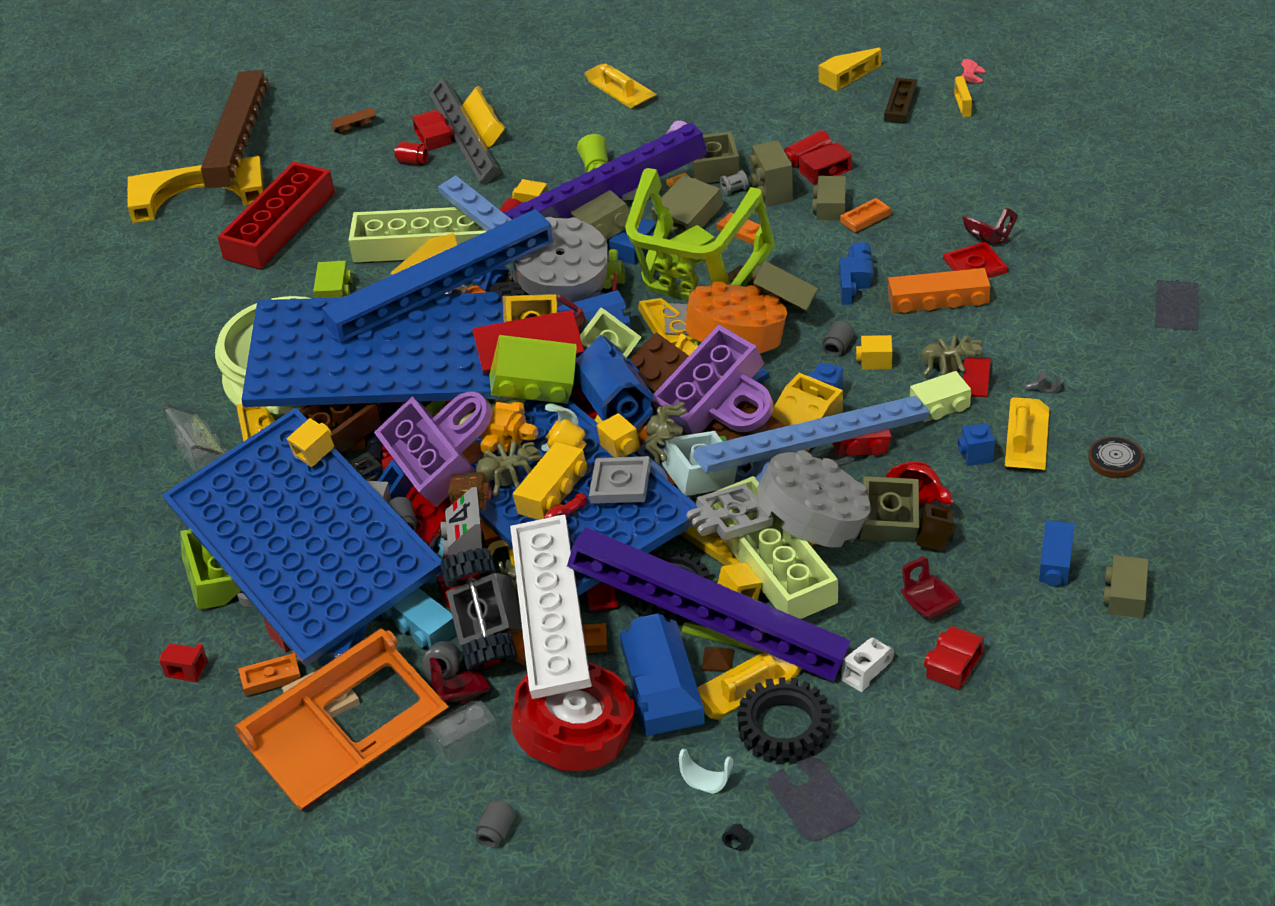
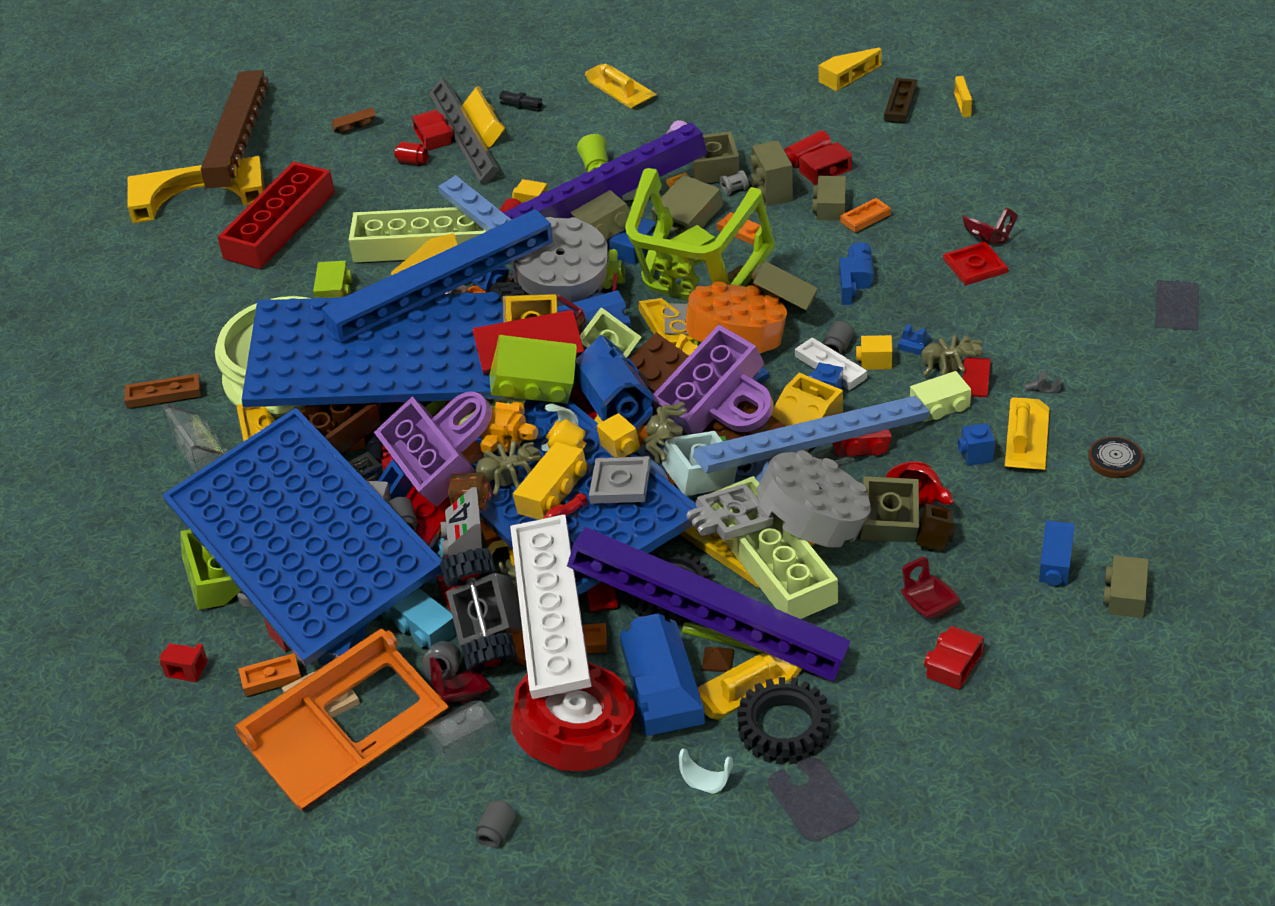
yellow brick [287,418,335,468] -> none
yellow brick [718,562,762,601] -> none
black hinge [722,823,750,851] -> none
white leg [841,638,894,692] -> none
orange brick [888,268,990,313] -> none
coral piece [961,59,985,84] -> none
none -> dark orange plate [124,373,201,408]
none -> black pin [499,90,543,112]
none -> white plate [795,338,867,390]
none -> blue tile [898,324,931,355]

